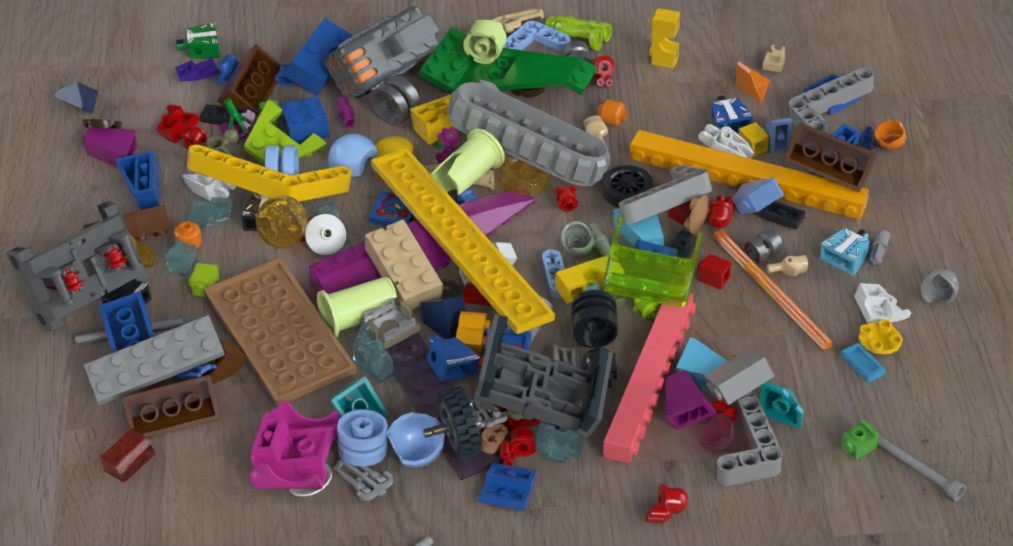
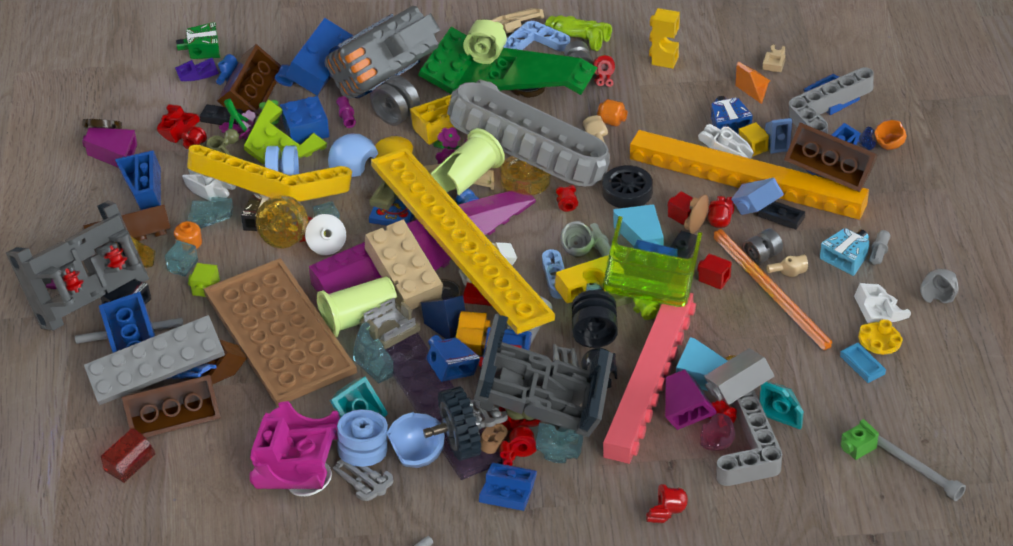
dark blue slope [53,81,98,113] -> none
light grey beam [619,165,712,224] -> none
none -> olive tile [369,181,398,210]

